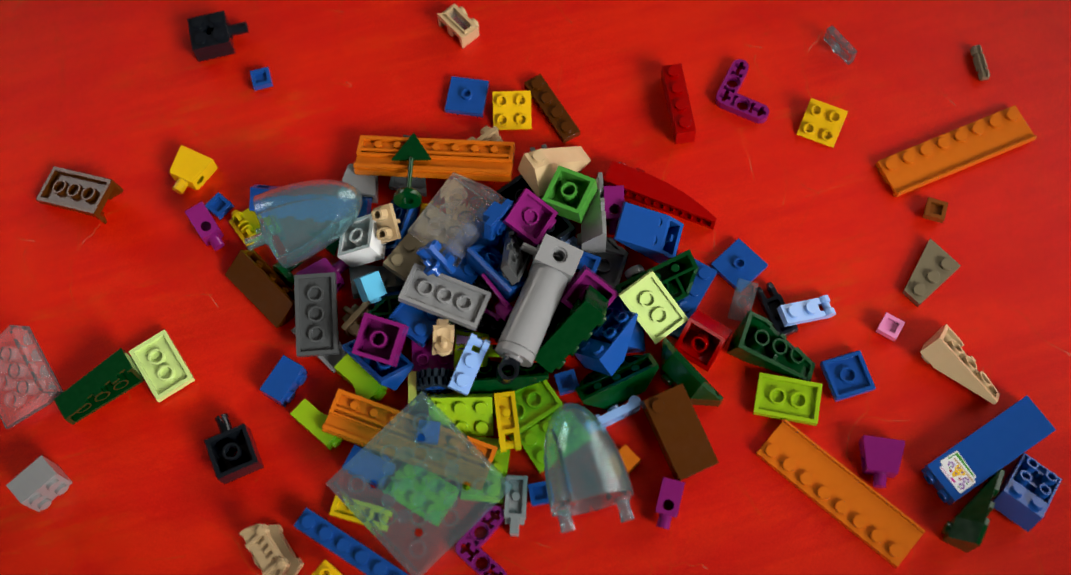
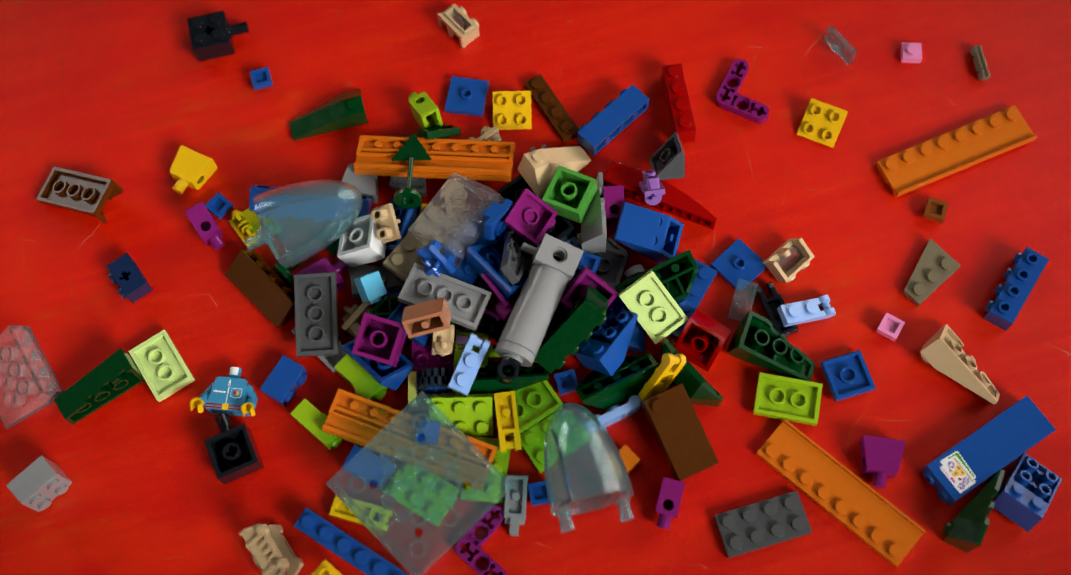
none -> dark blue brick [106,253,153,303]
none -> dark azure torso [190,367,258,417]
none -> dark green wedge [290,89,368,141]
none -> nougat brick [401,297,451,339]
none -> lime torso [408,92,443,128]
none -> dark green tile [417,125,460,139]
none -> blue brick [577,84,649,156]
none -> yellow plate [638,353,686,401]
none -> medium lavender hips [639,170,665,206]
none -> dark grey slope [649,132,685,180]
none -> dark grey plate [714,491,812,559]
none -> tan window [762,238,815,283]
none -> bright pink plate [900,42,922,63]
none -> blue brick [984,247,1049,331]

